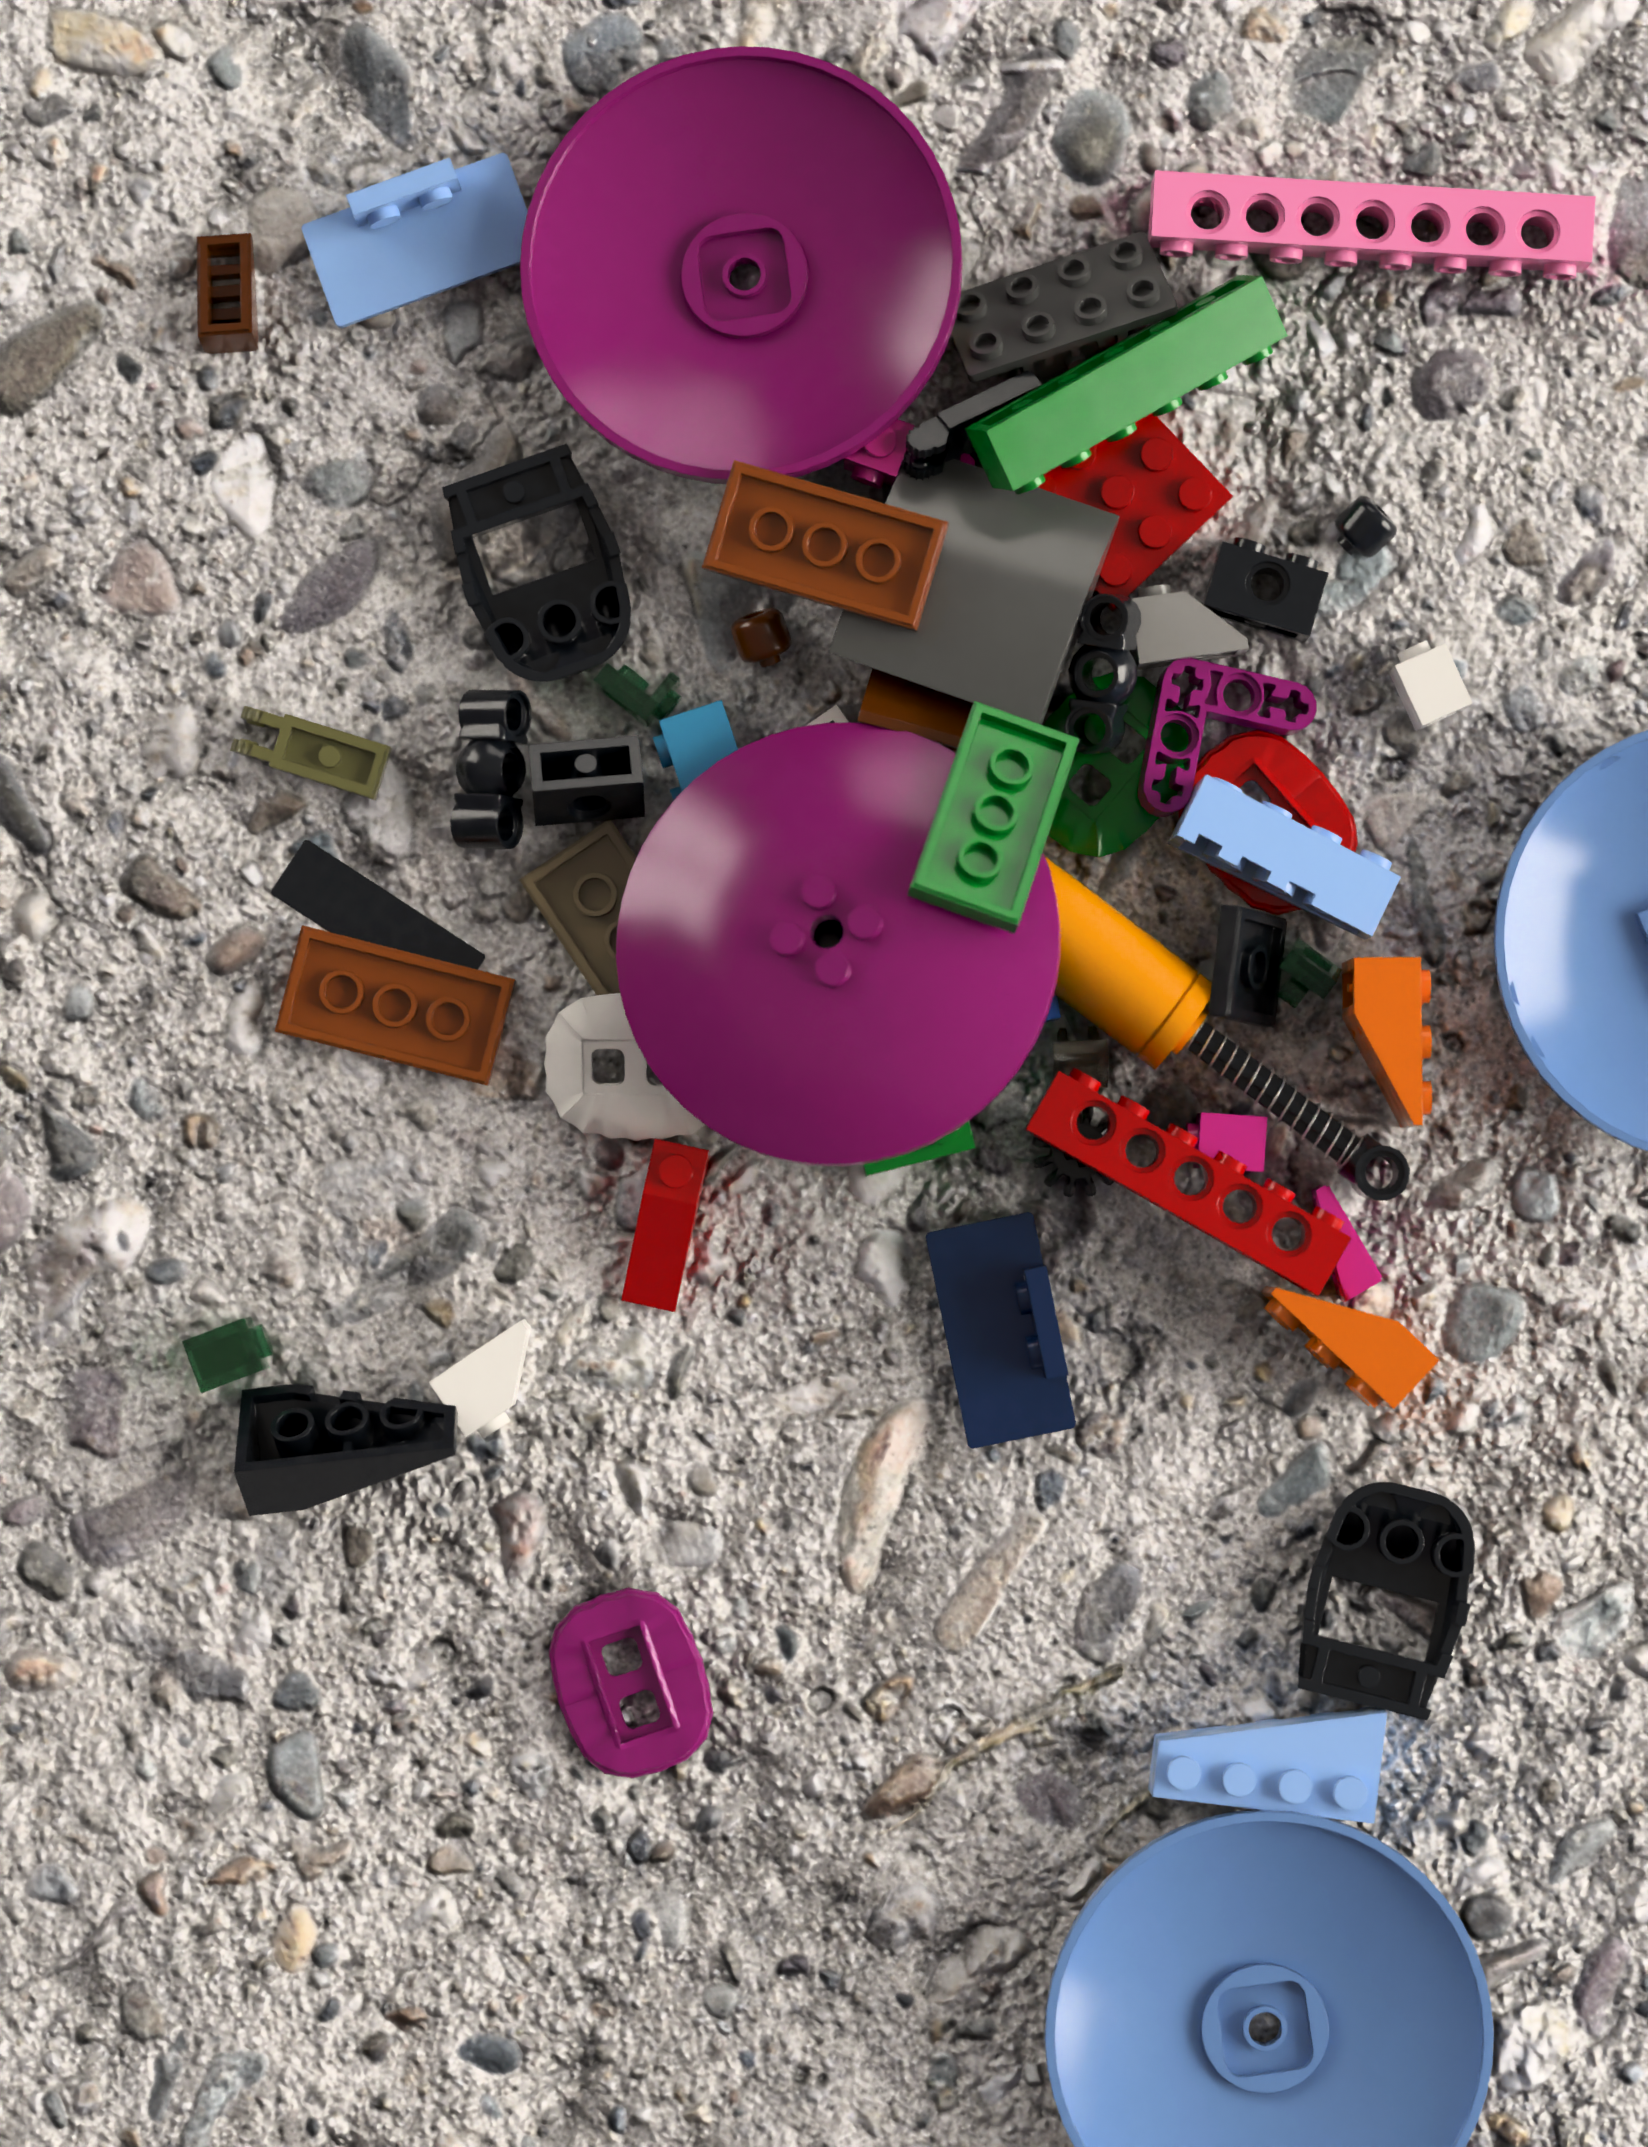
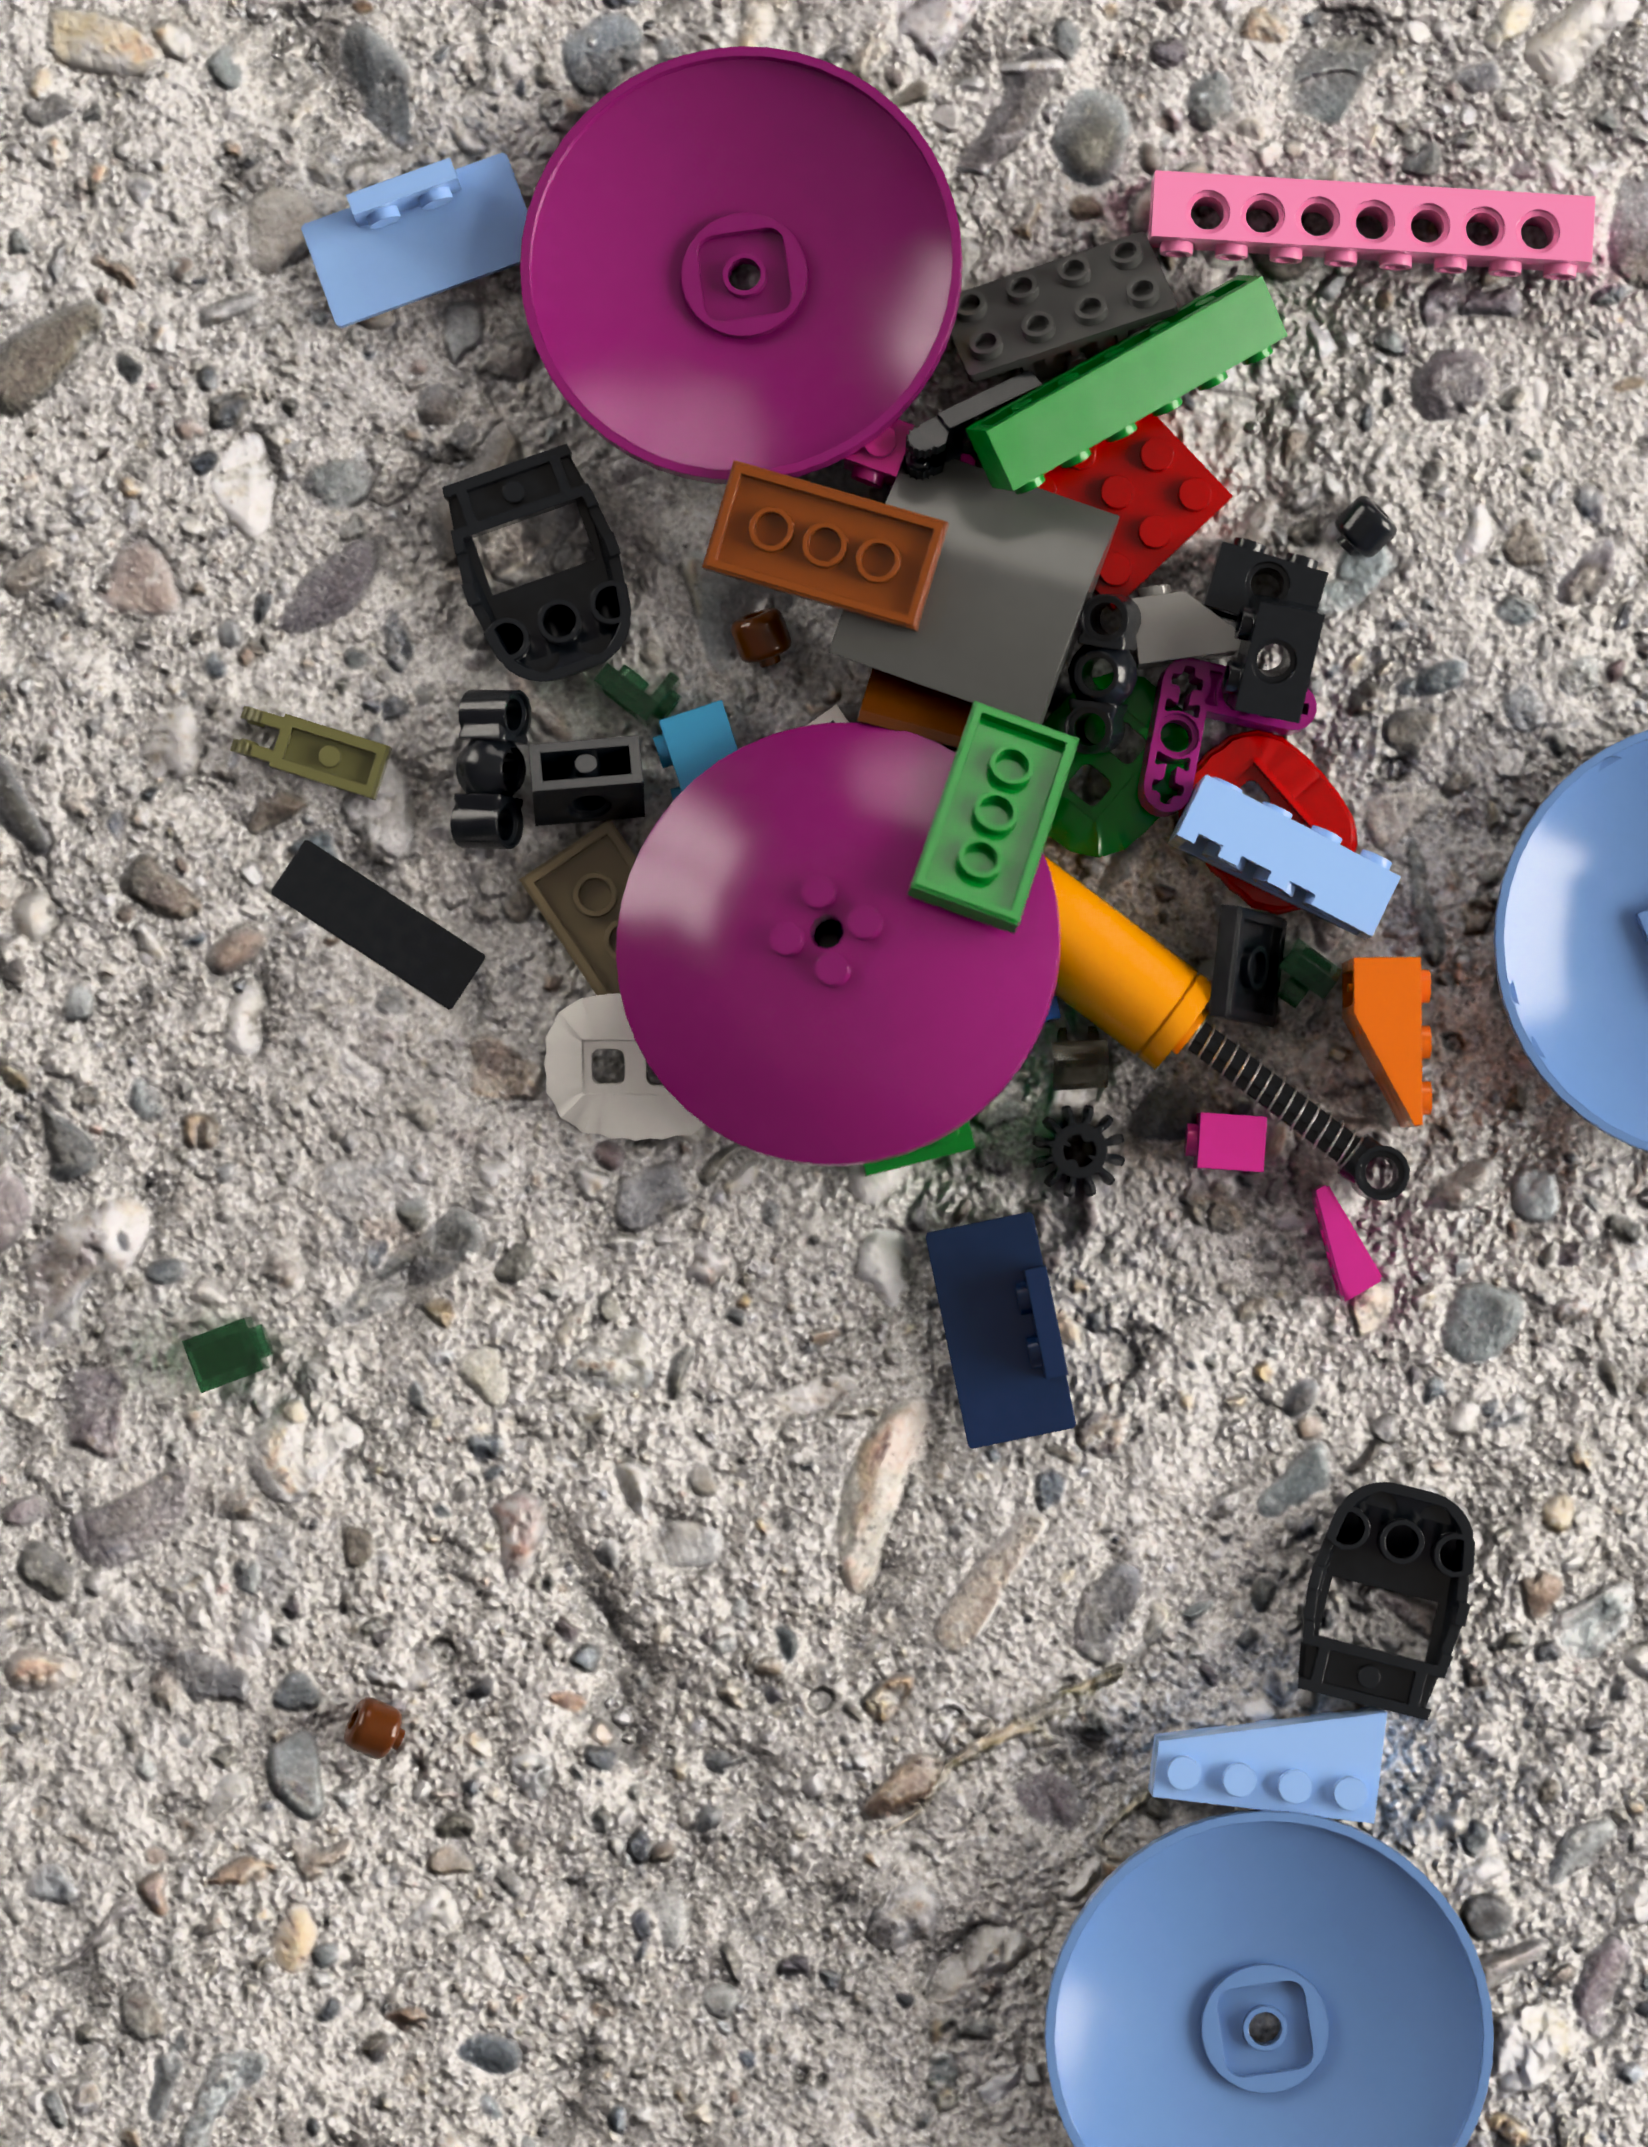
reddish brown slope [197,233,258,354] -> none
black wedge [234,1384,458,1516] -> none
dark orange tile [275,925,516,1086] -> none
white slope [429,1319,531,1439] -> none
magenta piece [548,1587,714,1779] -> none
red slope [621,1138,711,1312] -> none
red brick [1024,1067,1352,1296] -> none
orange slope [1261,1286,1440,1409] -> none
white brick [1389,641,1473,731] -> none
none -> reddish brown piece [344,1697,405,1759]
none -> black brick [1222,593,1325,723]

